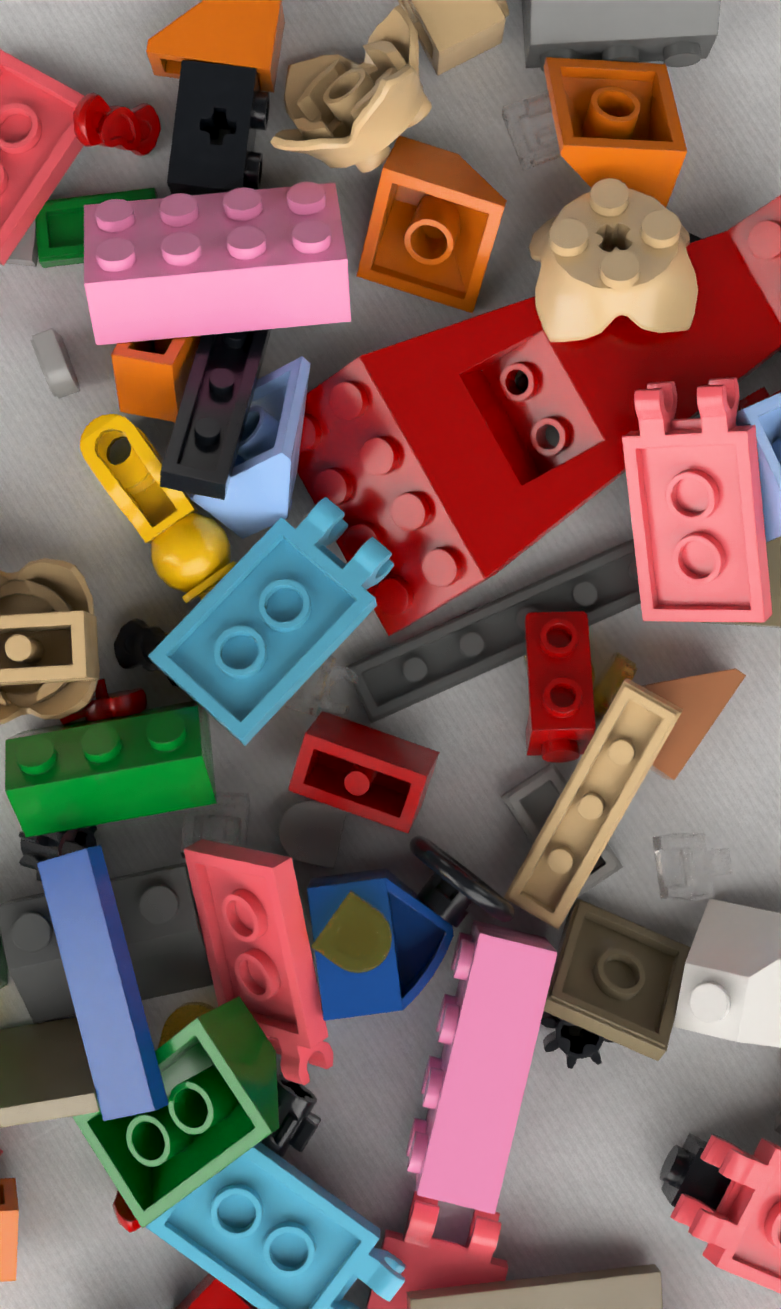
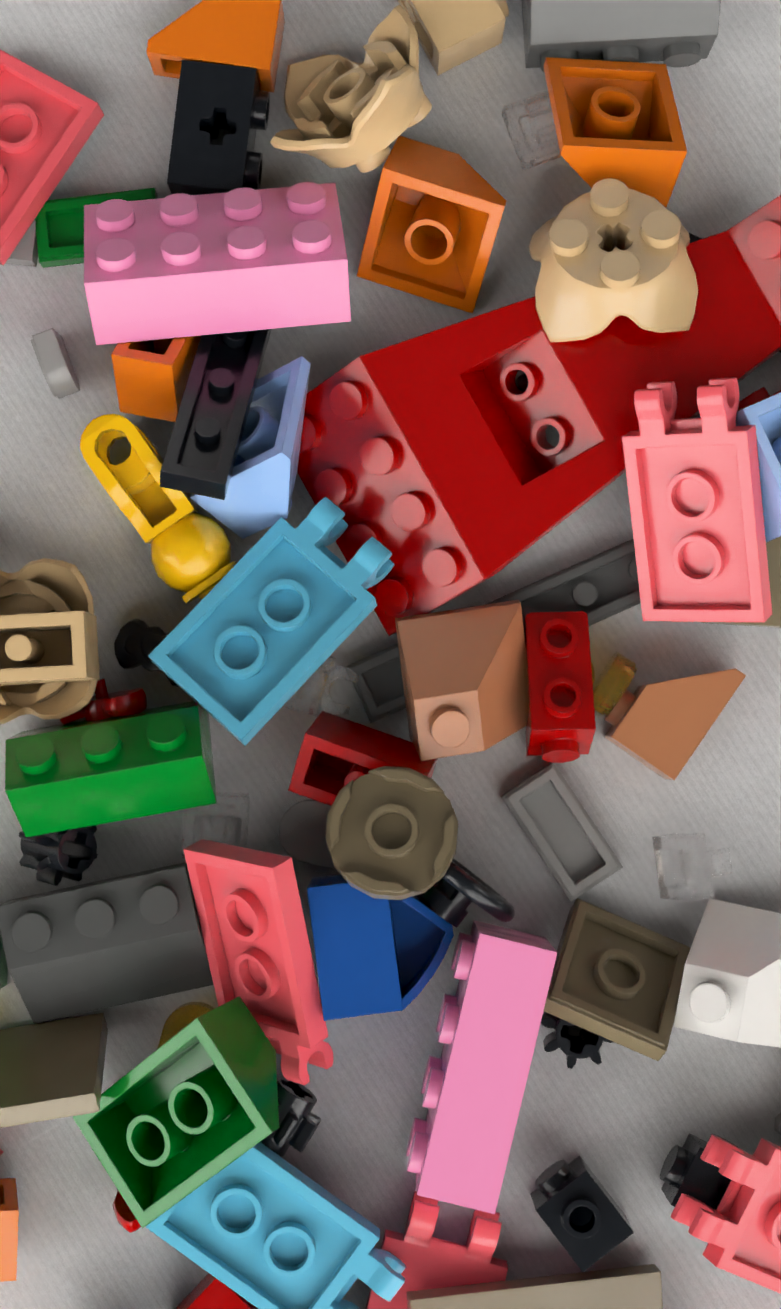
tile [37,845,169,1121] -> none
red piece [73,92,161,156] -> none
clear yellow tile [311,890,392,973] -> none
tan tile [504,678,683,930] -> none
none -> dark tan tile [326,766,458,900]
none -> nougat slope [395,600,529,761]
none -> black brick [531,1155,634,1272]

